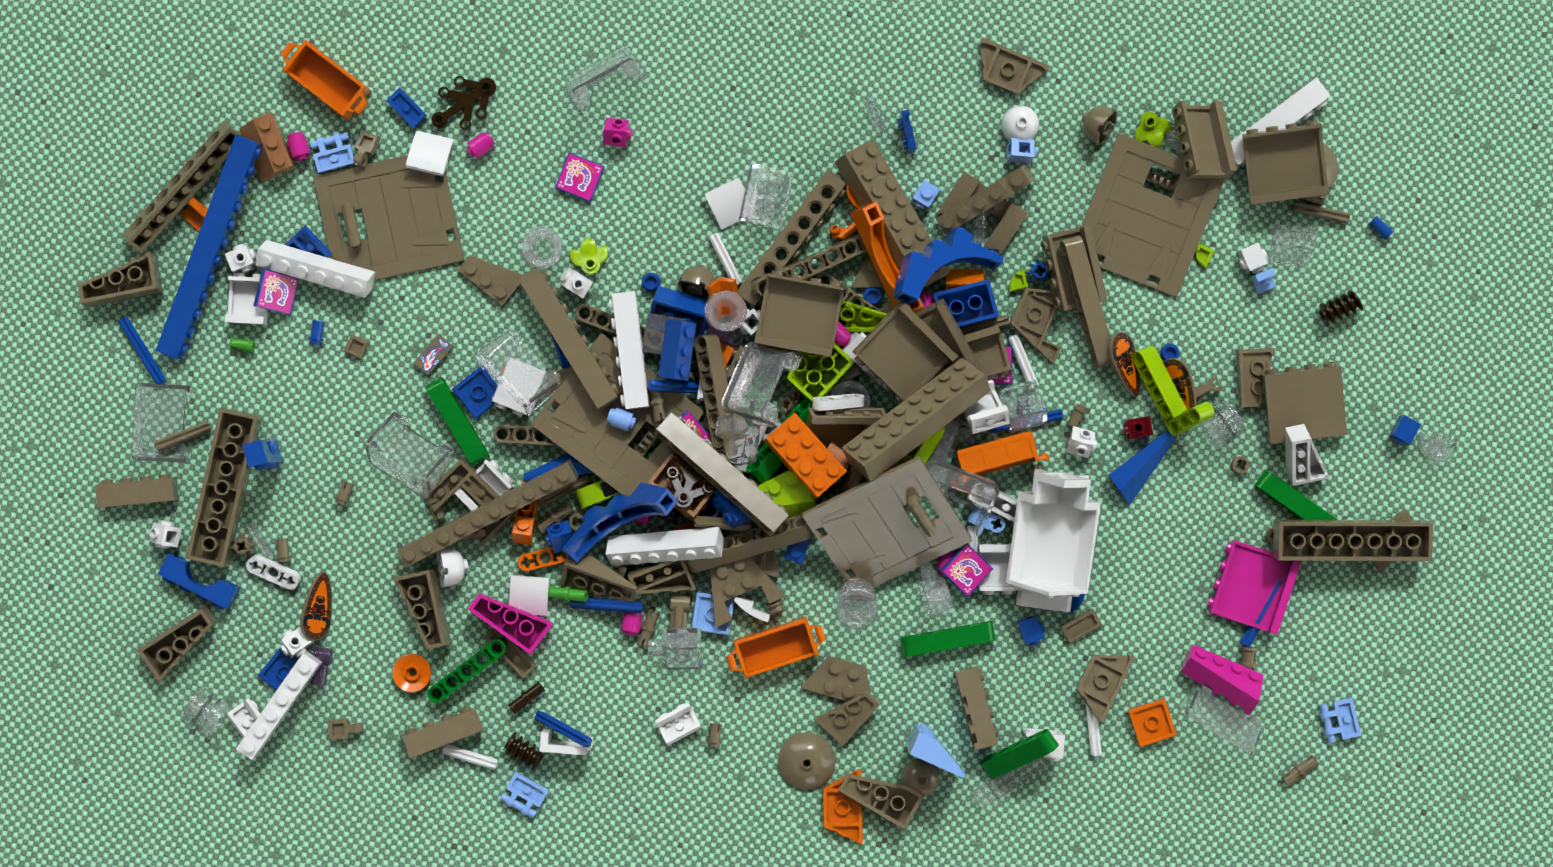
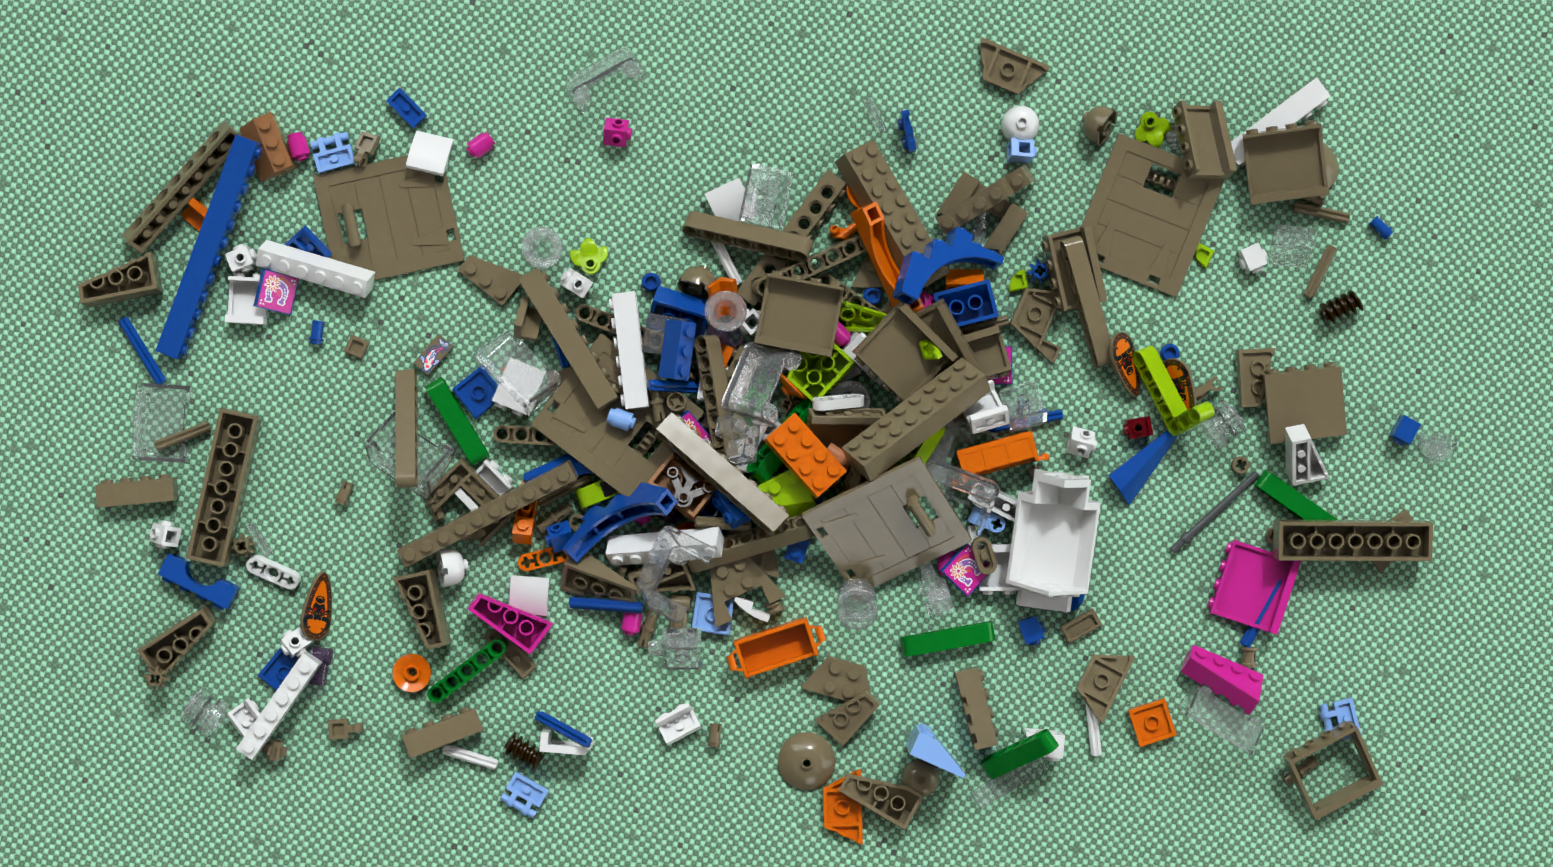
bright green pin [229,337,255,354] -> none
blue arch [242,440,283,470] -> none
dark tan pin [276,538,291,563] -> none
orange container [280,40,371,120] -> none
dark brown plant [431,76,496,131] -> none
dark brown pin [508,681,546,714] -> none
bright green pin [548,586,588,603] -> none
tile [555,152,605,202] -> none
light blue bracket [912,180,940,210] -> none
white axle [1008,334,1039,389] -> none
dark tan pin [1067,404,1087,427] -> none
light blue bracket [1251,268,1276,294] -> none
none -> dark tan gear [144,665,170,690]
none -> dark tan gear [262,739,288,761]
none -> dark tan beam [395,369,418,489]
none -> dark tan panel [514,296,542,341]
none -> clear windscreen [636,526,716,624]
none -> dark tan wheel [667,392,687,413]
none -> dark tan beam [682,211,814,262]
none -> orange dish [778,371,807,400]
none -> lime tile [919,340,942,360]
none -> dark tan plate [971,536,997,575]
none -> dark grey bar [1170,471,1260,553]
none -> dark tan window [1282,721,1383,820]
none -> dark tan axle [1304,245,1337,299]

